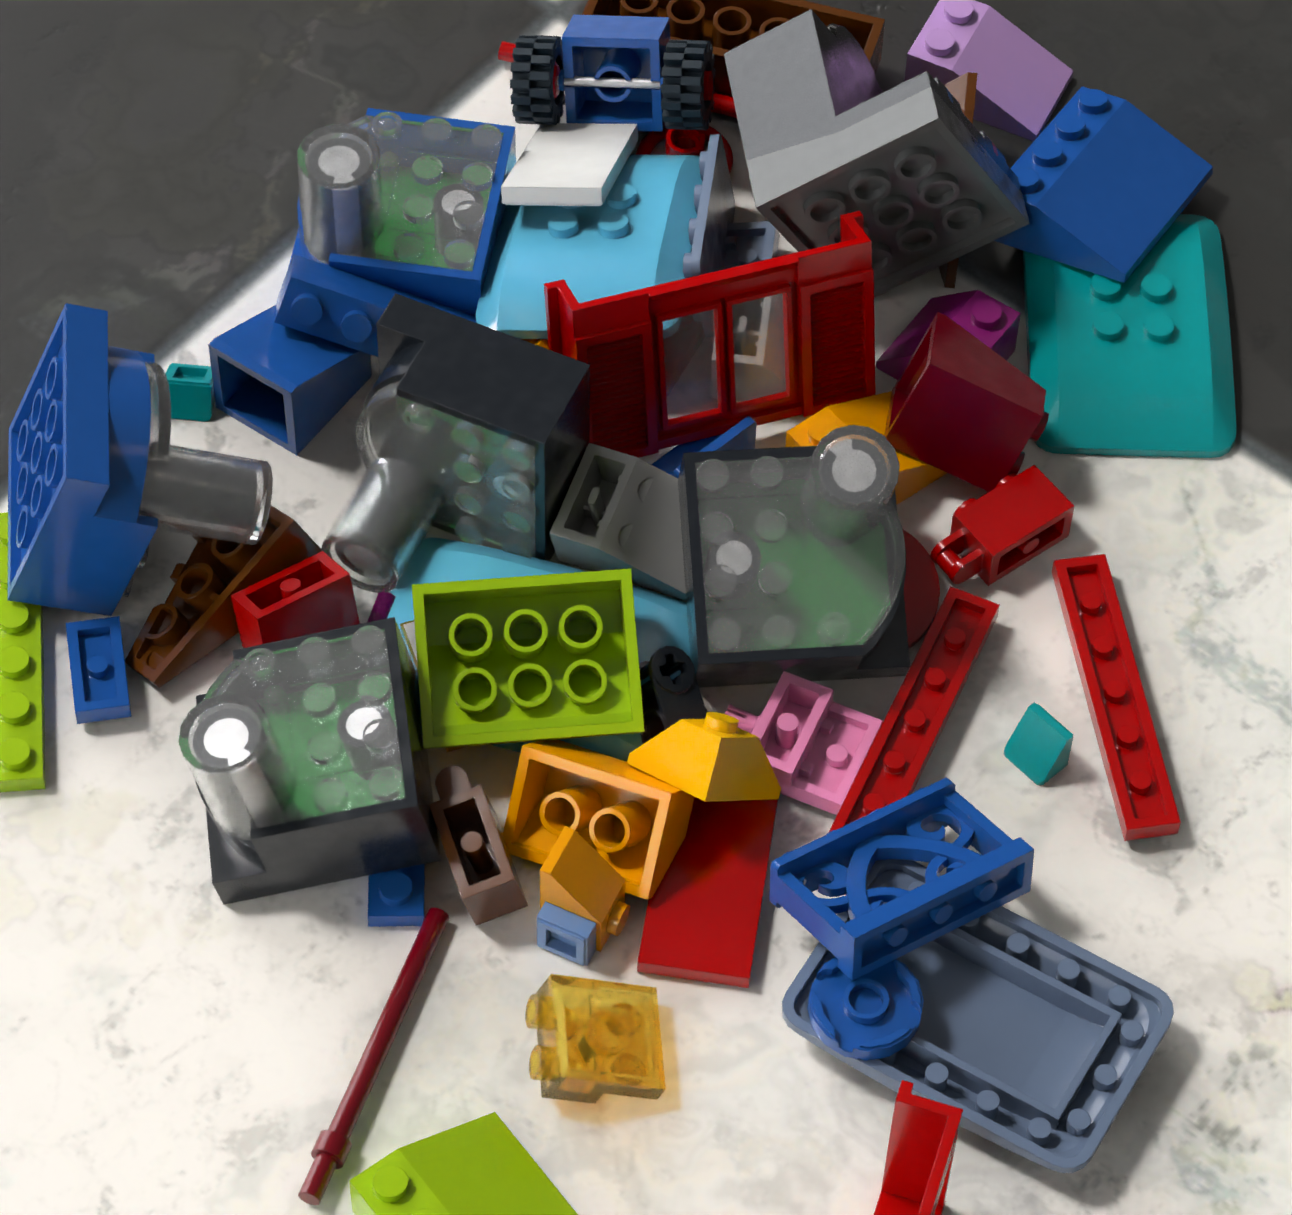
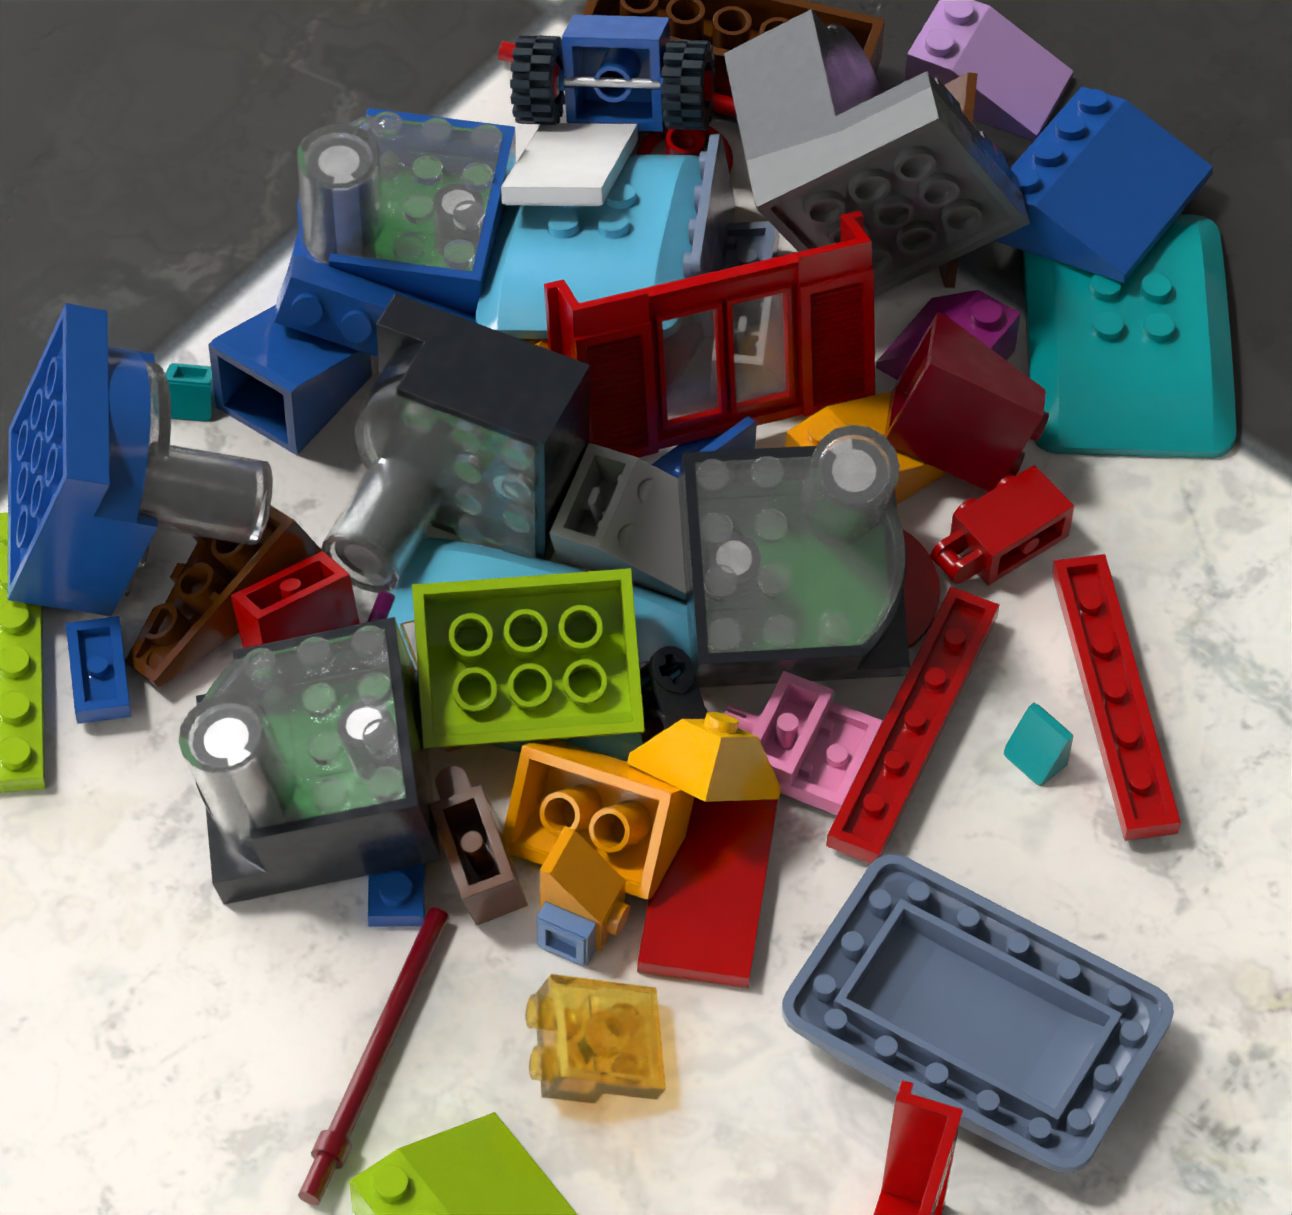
blue fence [769,778,1034,981] -> none
blue tile [807,957,924,1061] -> none

